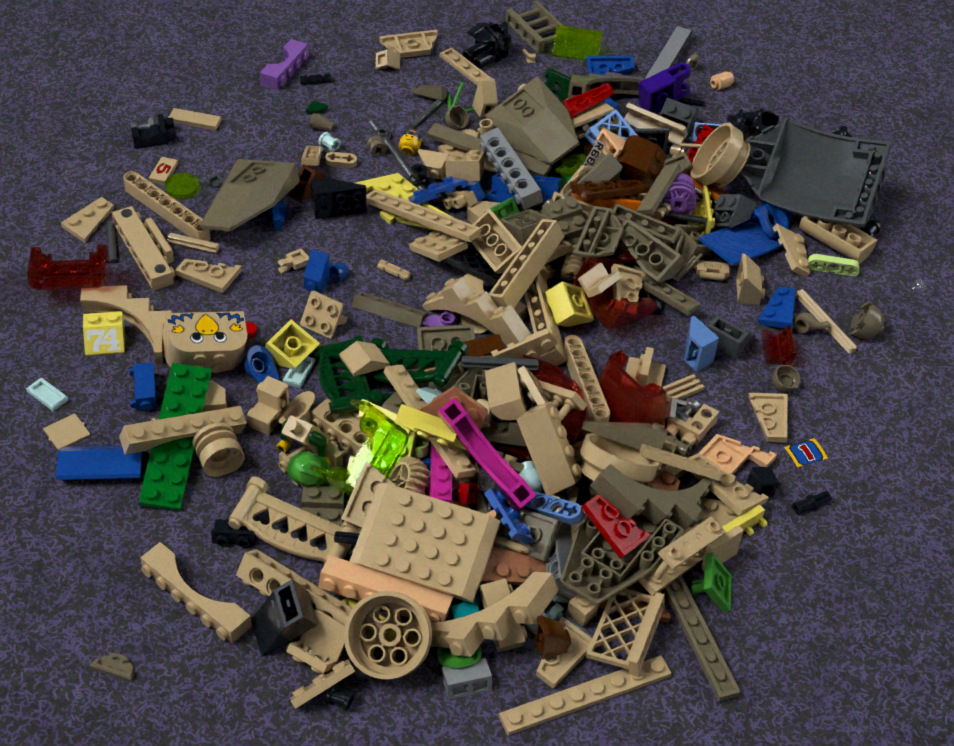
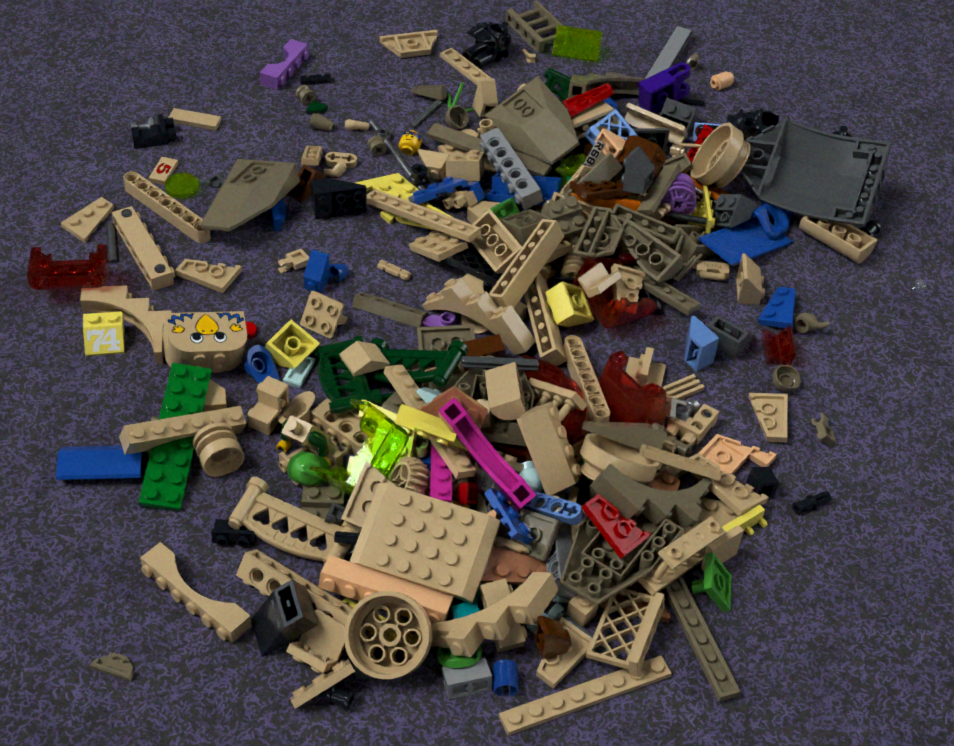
light aqua tile [26,378,68,411] -> none
tan piece [43,413,90,451] -> none
blue brick [129,362,157,411] -> none
tan tile [145,217,174,264] -> none
tan axle [167,233,219,254] -> none
light aqua bush [319,132,341,152] -> none
tan panel [376,50,400,69] -> none
tan wing [491,328,558,359] -> none
tan wing [517,365,549,406] -> none
blue wing [586,56,635,77] -> none
tan wing [772,224,810,277] -> none
sticker [784,438,828,467] -> none
tan axle [796,289,857,354] -> none
yellowish green beam [808,254,859,276] -> none
dark tan cylinder [850,302,885,340] -> none
none -> dark tan wheel [295,85,316,105]
none -> tan arm [324,160,347,177]
none -> dark grey tile [324,502,346,524]
none -> tan arm [345,119,369,131]
none -> blue piece [493,659,518,696]
none -> dark grey slope [621,147,655,195]
none -> dark tan plate [811,413,838,447]

